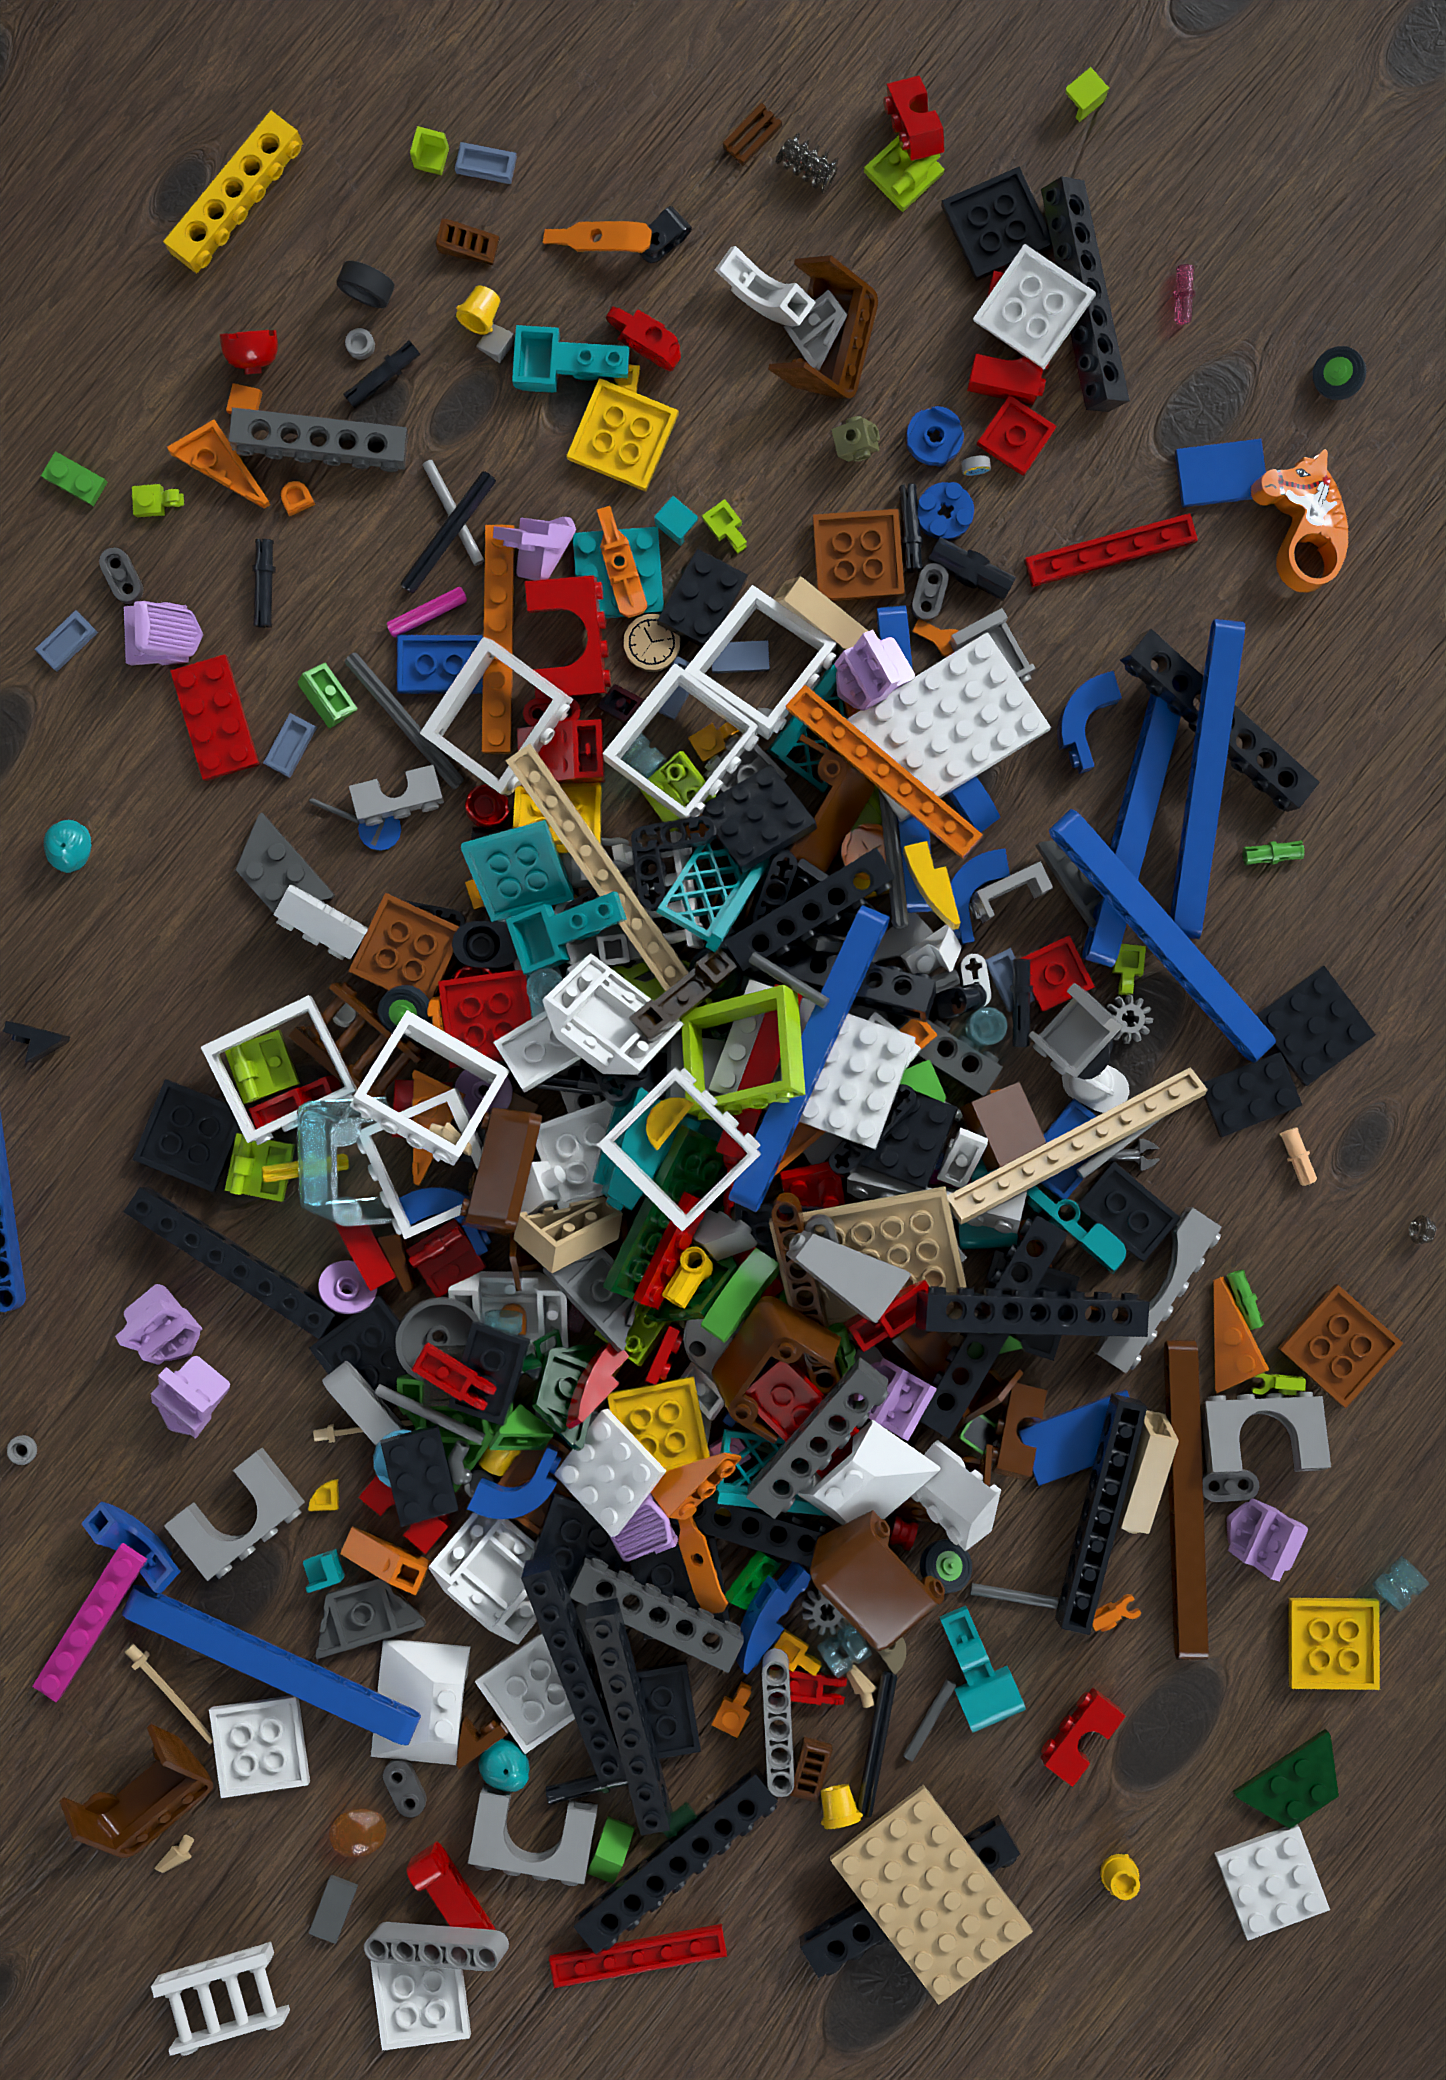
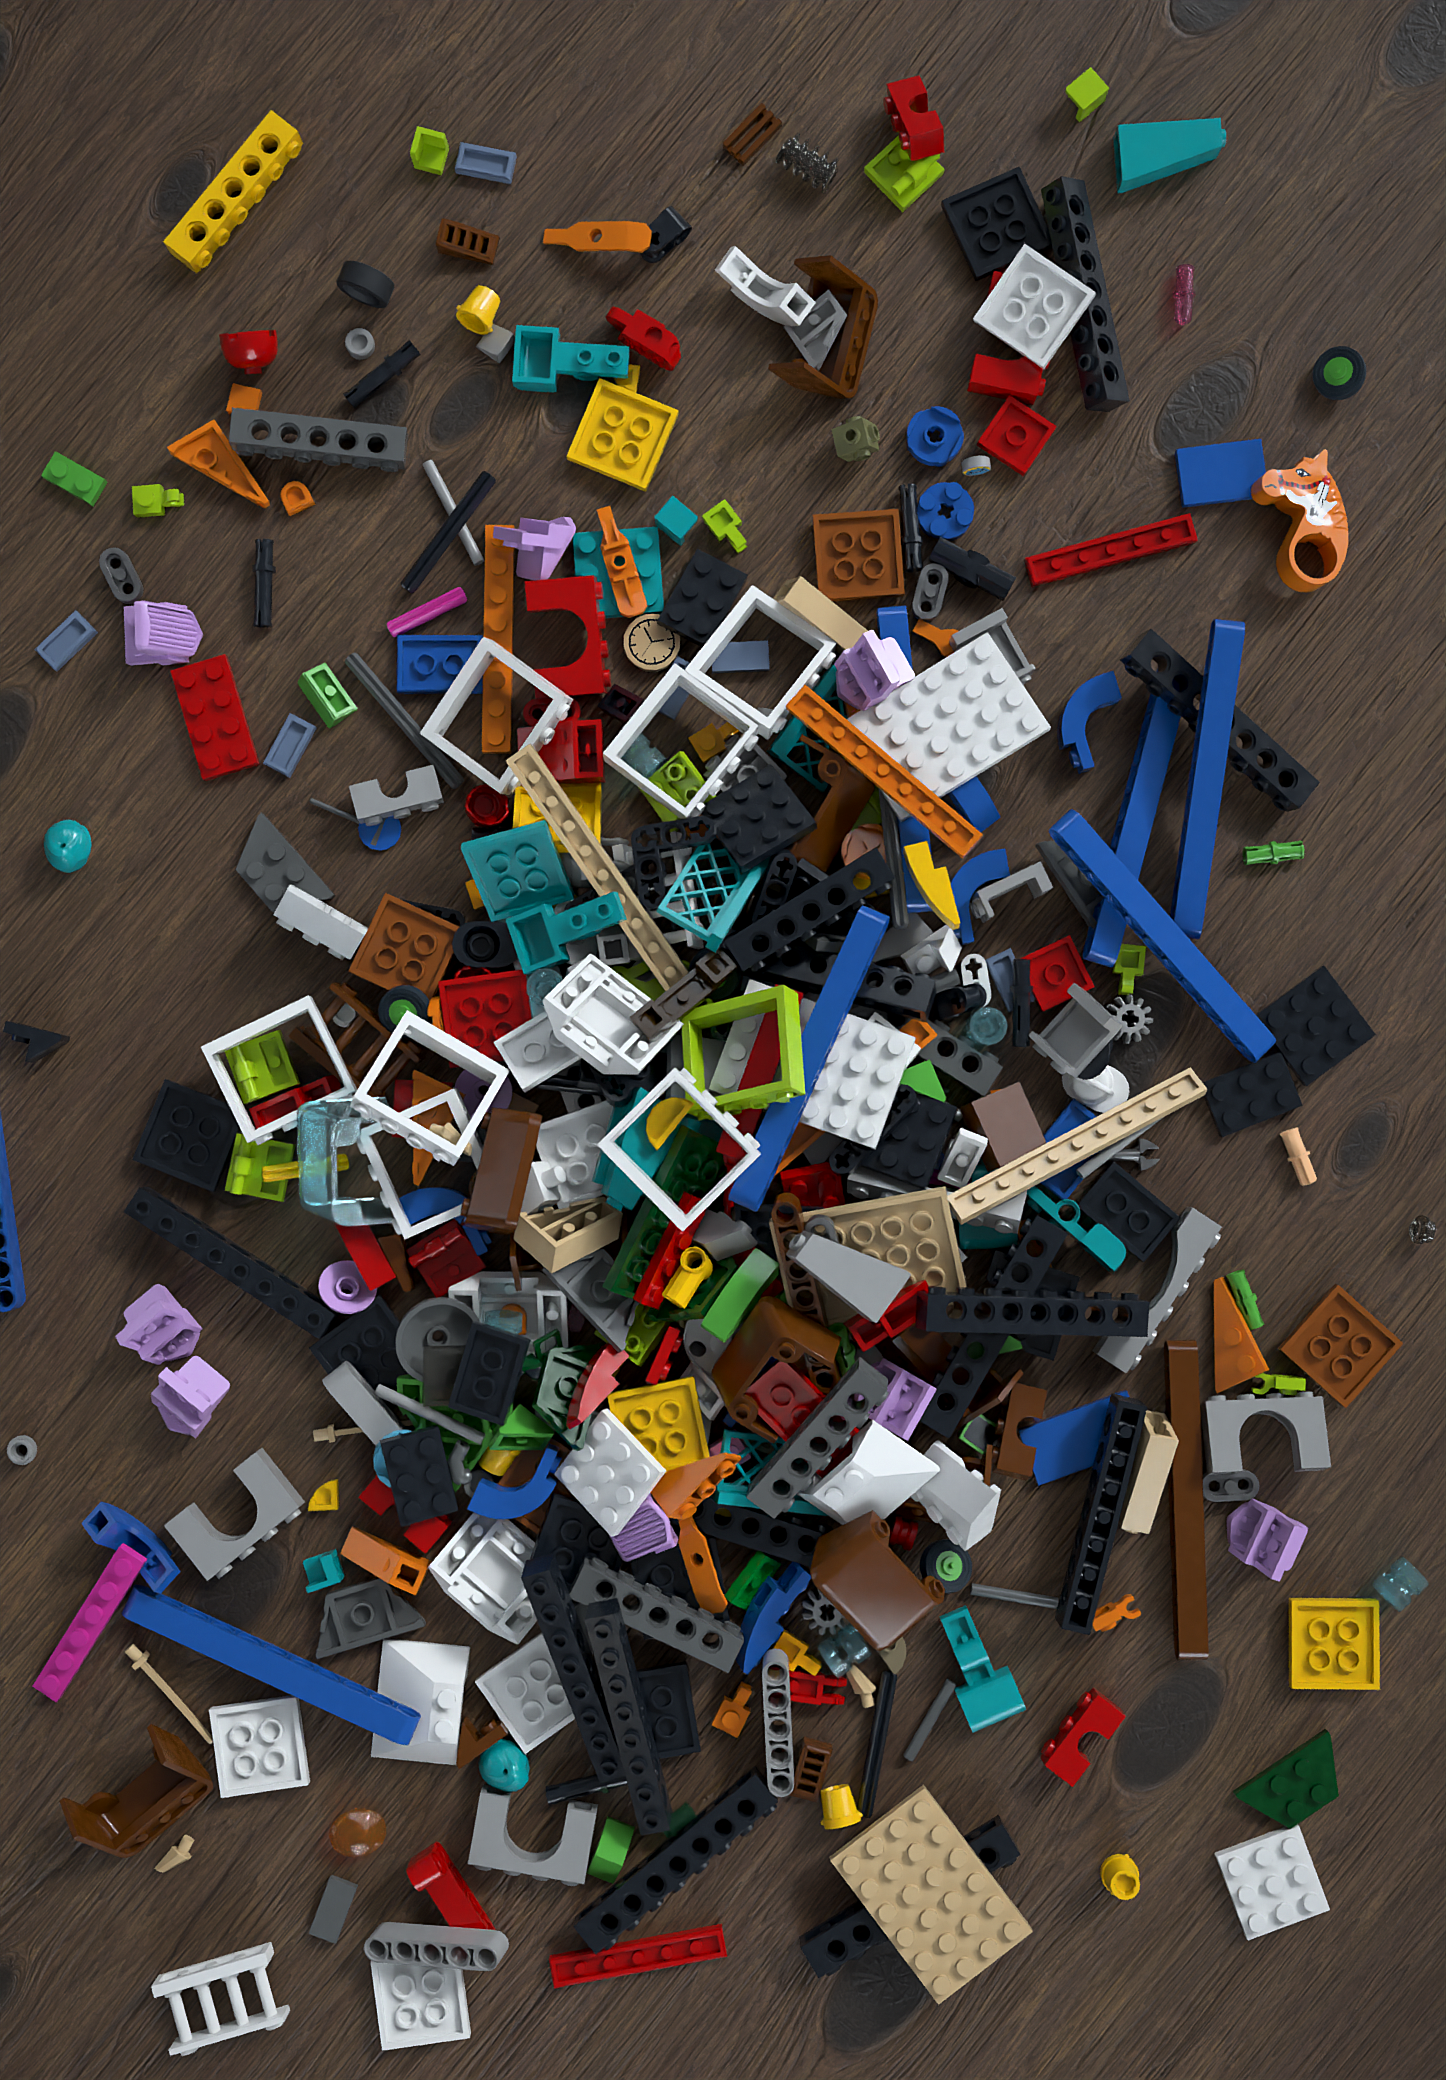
flat silver plate [383,1759,427,1817] -> none
red hinge [411,1342,497,1411] -> none
dark grey bar [749,952,830,1009] -> none
none -> teal slope [1113,118,1226,193]

